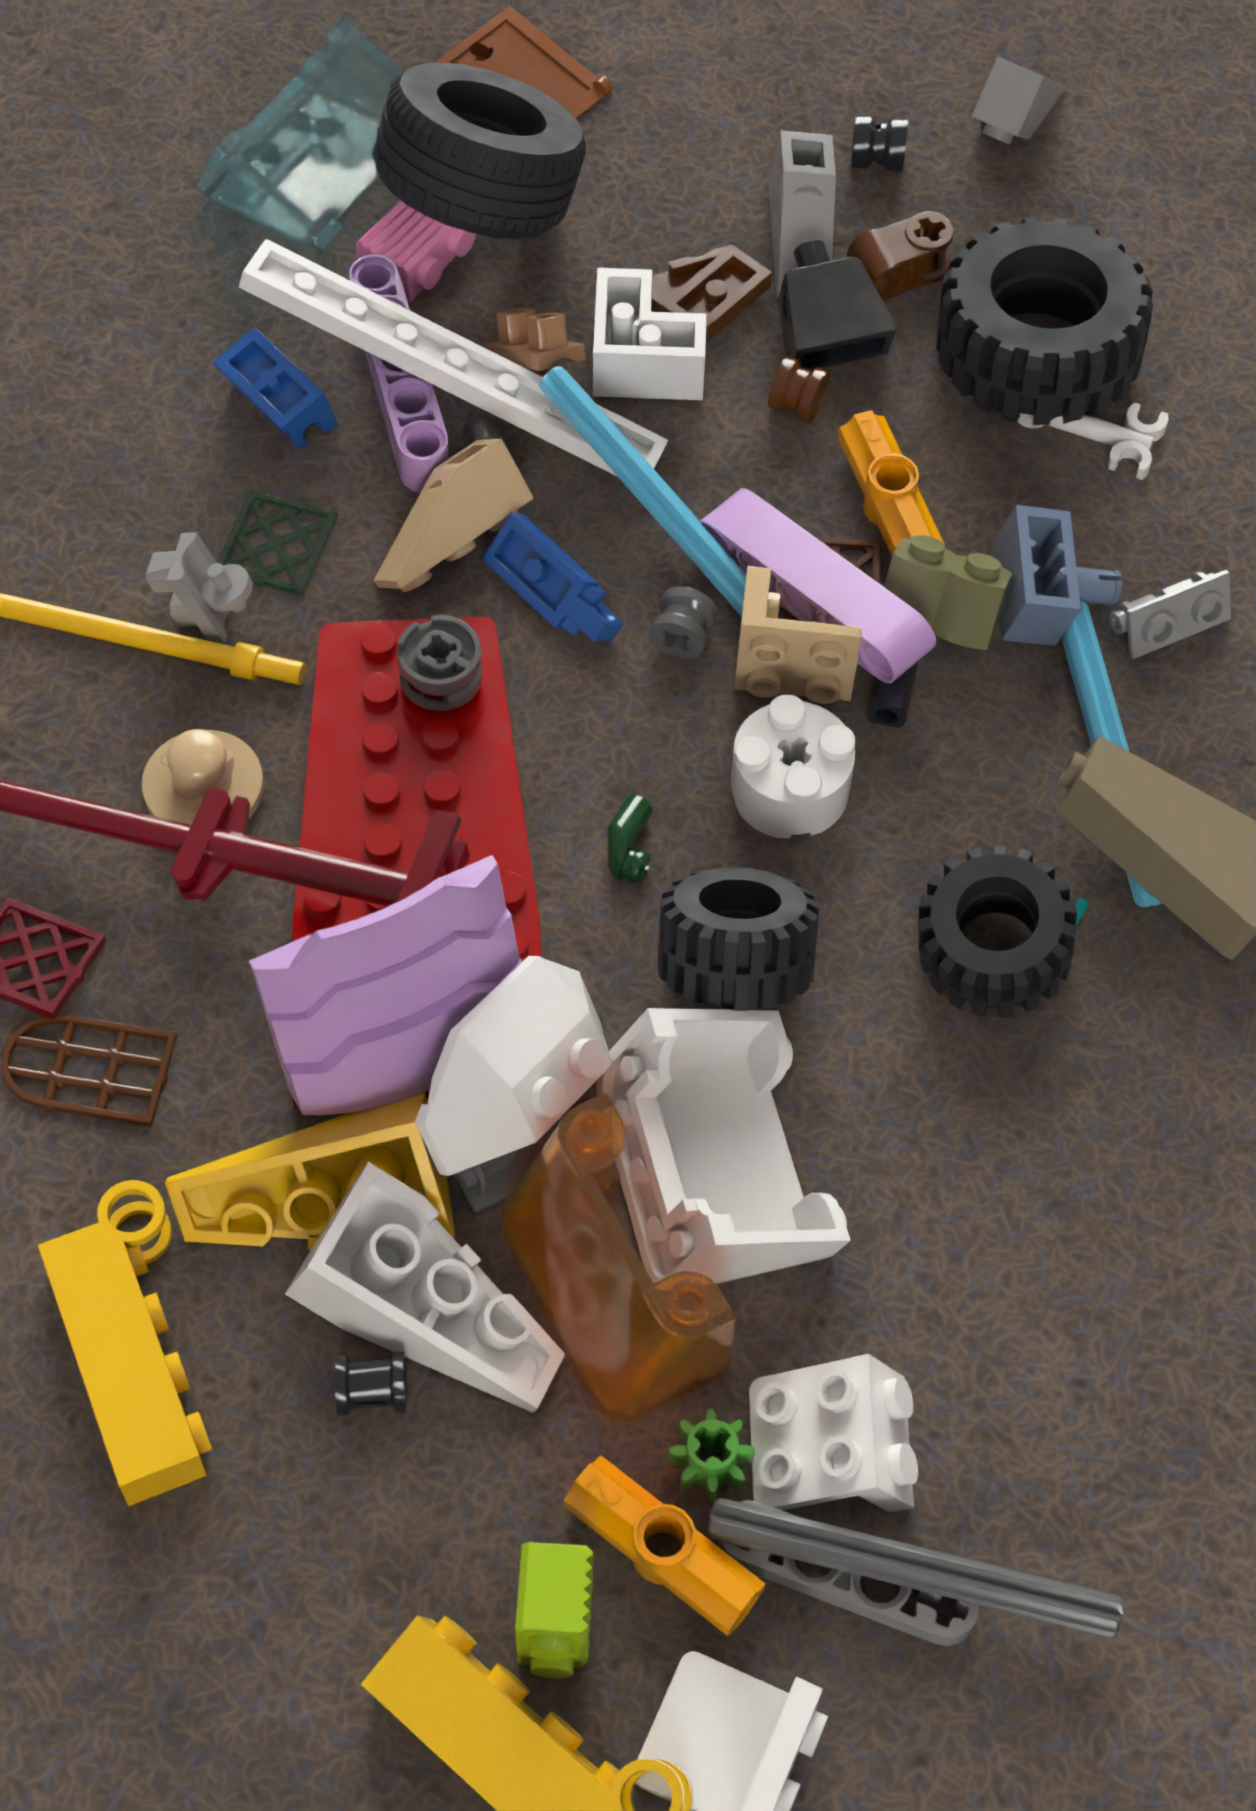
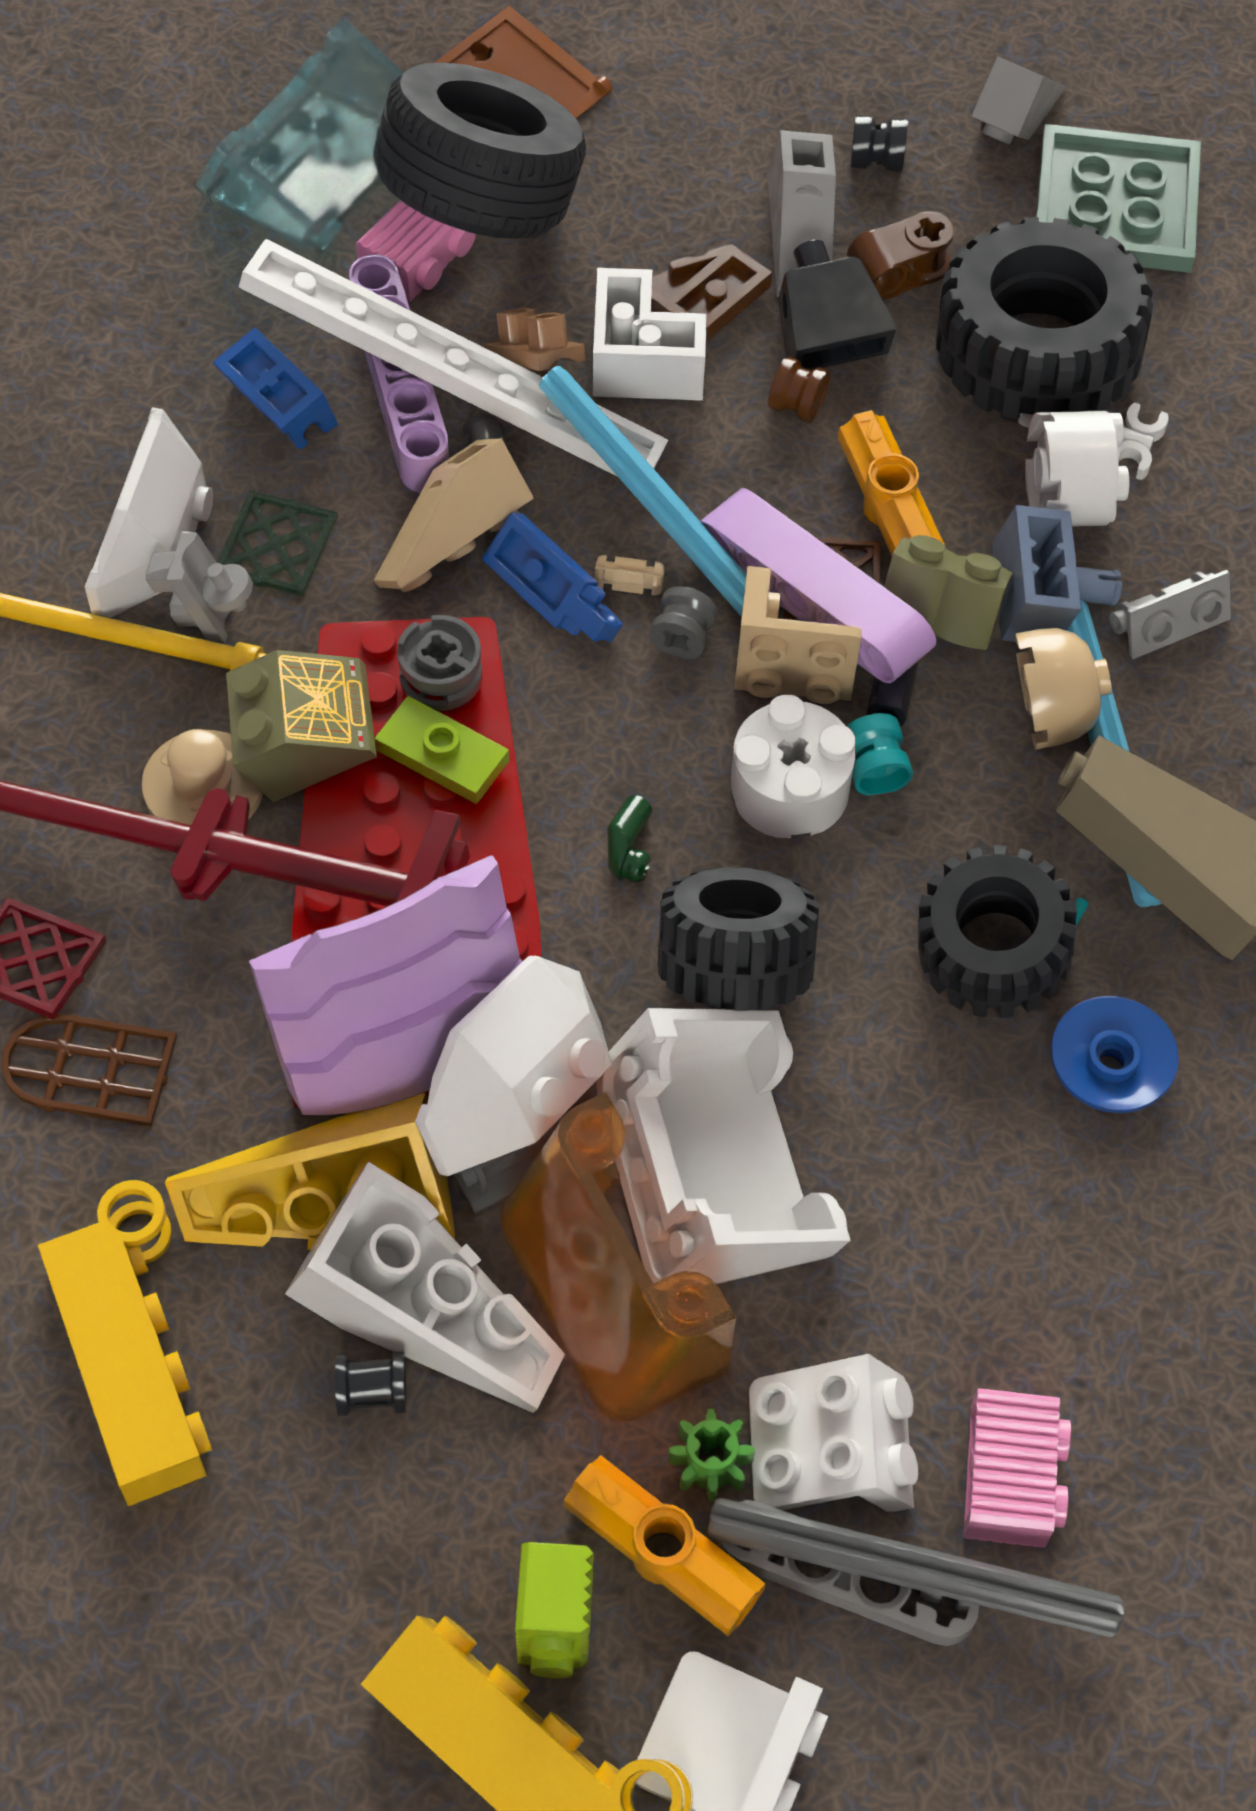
none -> white wedge [85,407,213,618]
none -> olive slope [226,650,377,802]
none -> lime plate [374,696,509,804]
none -> tan piece [594,555,665,596]
none -> teal wheel [847,713,913,796]
none -> bright pink brick [963,1388,1071,1548]
none -> tan cylinder [1014,628,1112,750]
none -> white brick [1025,411,1129,527]
none -> sand green plate [1035,124,1201,273]
none -> blue dish [1050,996,1179,1113]

